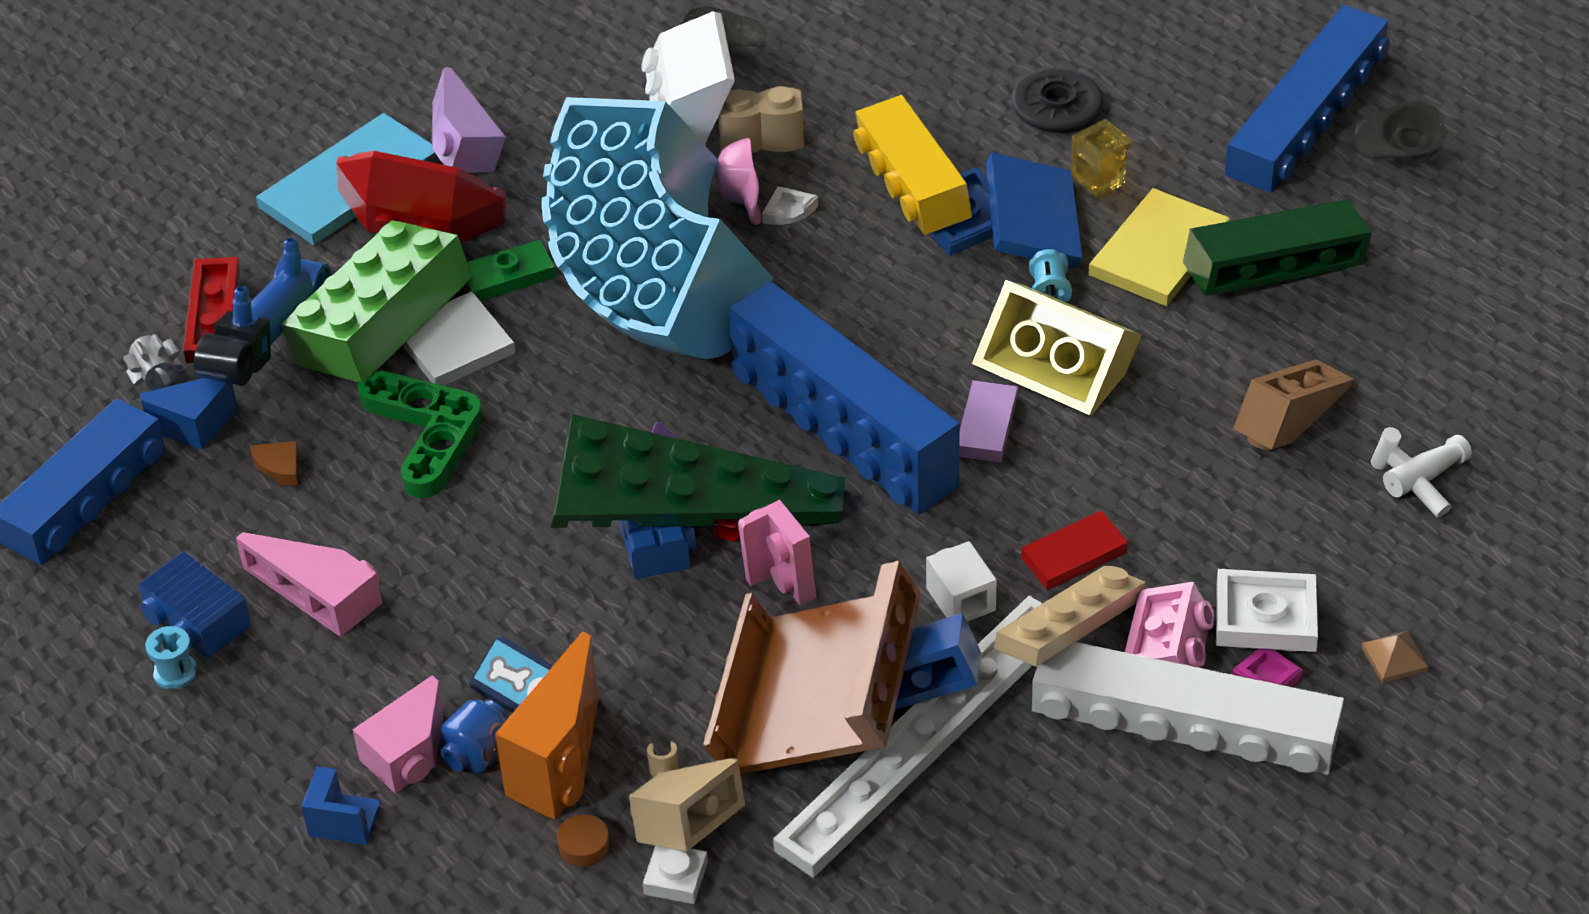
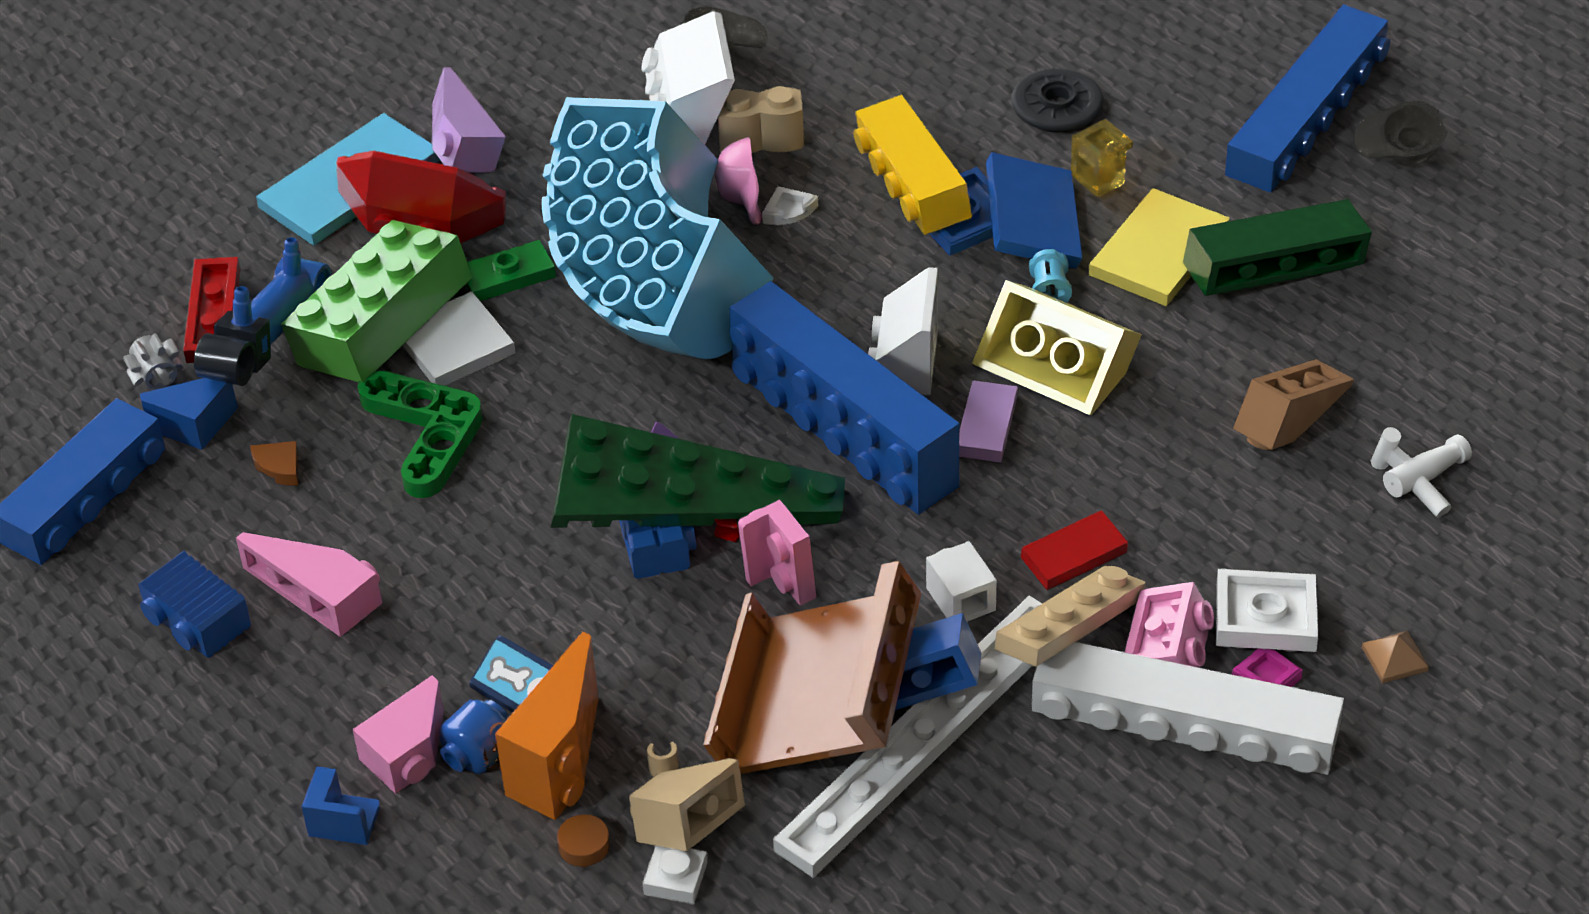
medium azure bush [145,626,197,689] -> none
none -> white slope [868,267,938,395]

